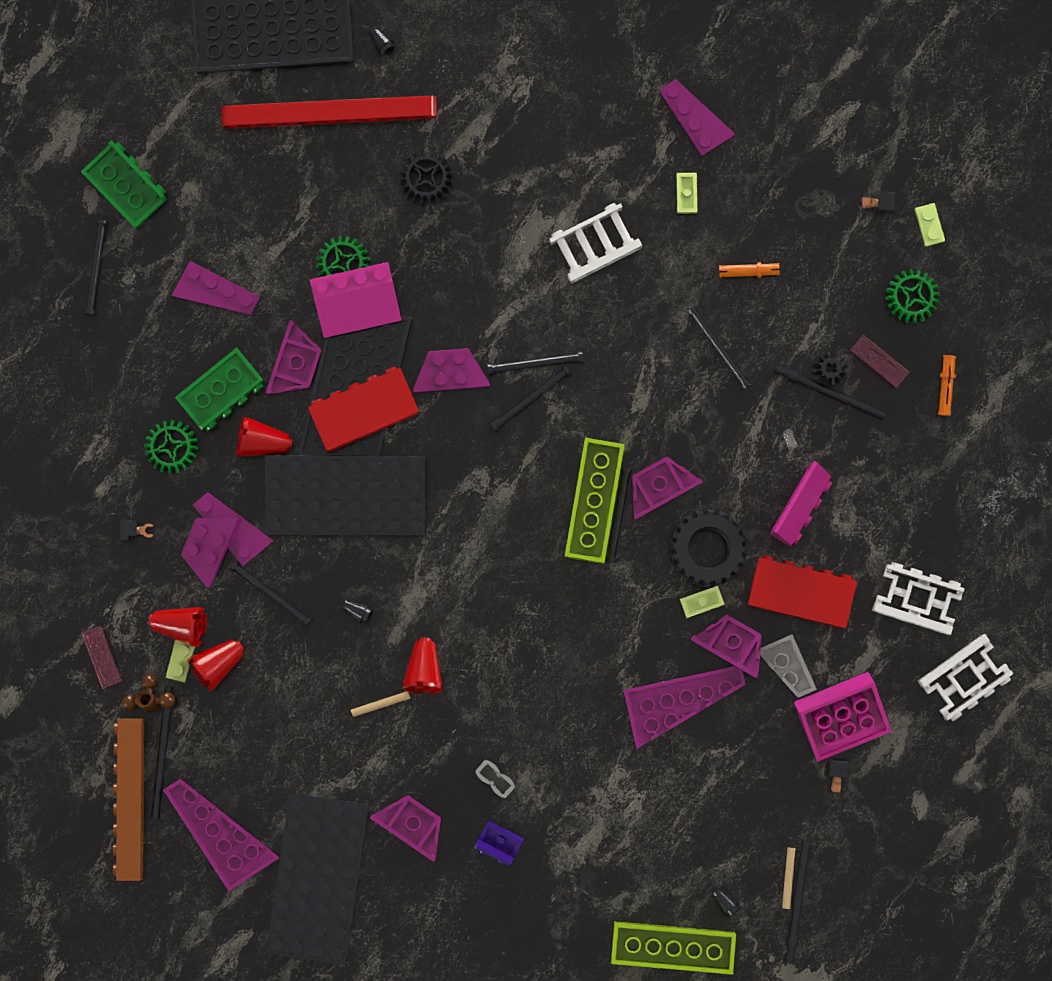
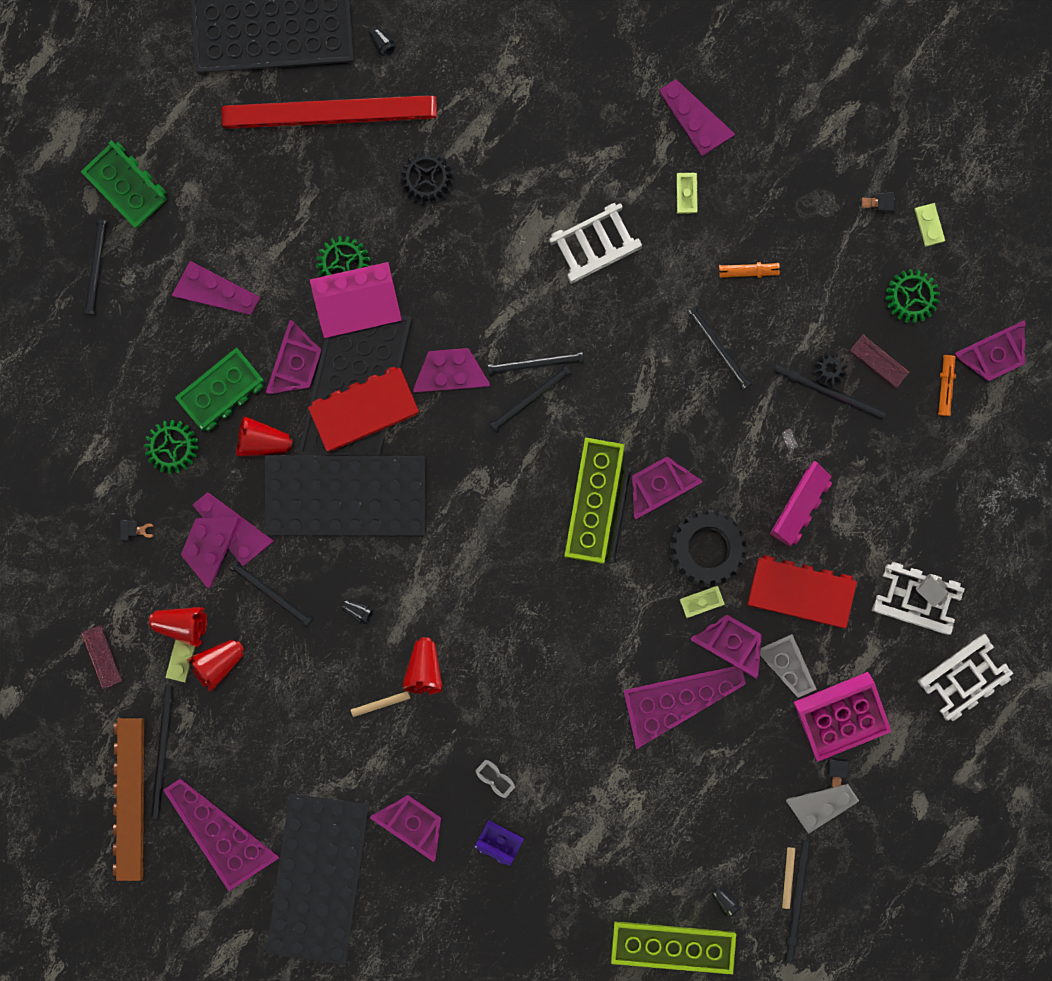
reddish brown piece [122,674,175,713] -> none
none -> light grey wing [786,784,859,834]
none -> light grey brick [916,574,948,607]
none -> magenta wing [954,321,1026,382]

